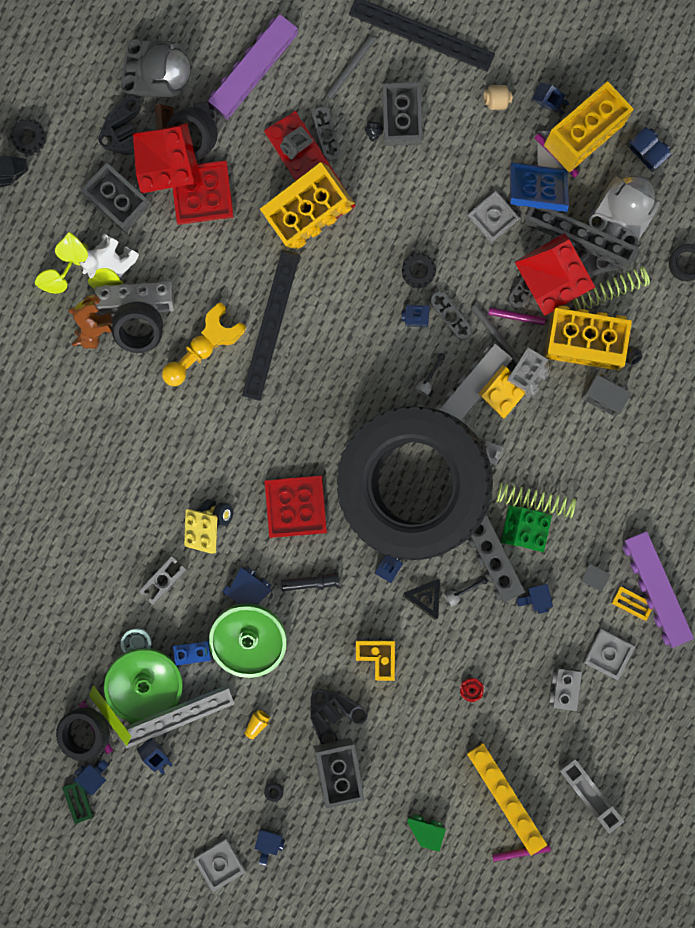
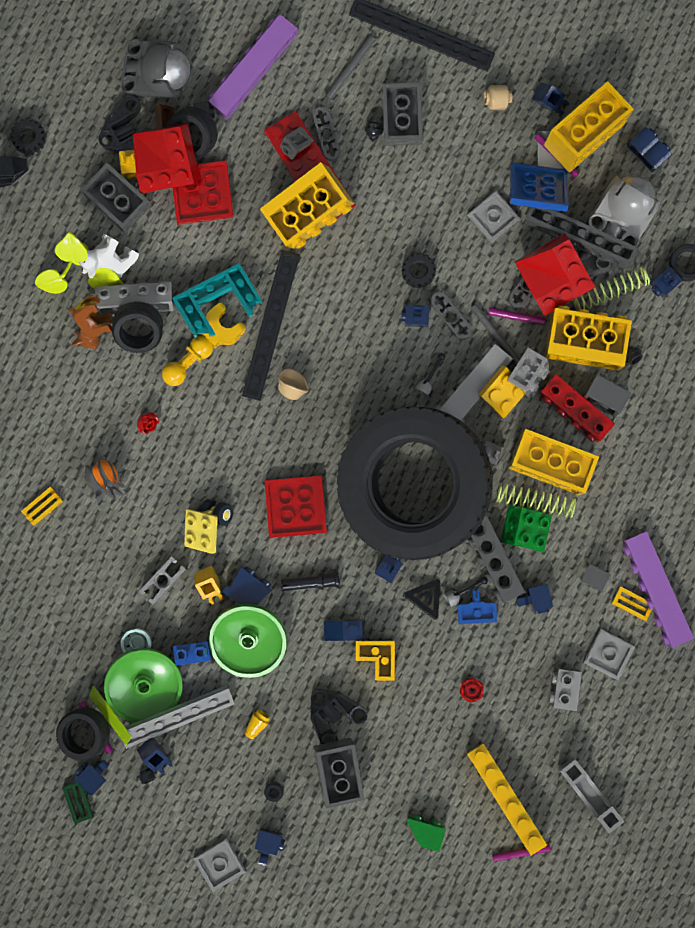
none -> yellow tile [21,487,64,526]
none -> dark grey hair [85,459,125,503]
none -> yellow brick [119,150,137,180]
none -> black plate [136,768,157,785]
none -> red plate [137,412,159,435]
none -> teal wedge [172,263,262,337]
none -> yellow brick [194,566,223,604]
none -> tan helmet [278,369,309,400]
none -> dark blue slope [324,620,363,641]
none -> blue plate [457,590,497,624]
none -> yellow brick [508,429,599,496]
none -> red brick [540,374,615,443]
none -> dark blue brick [650,267,683,298]

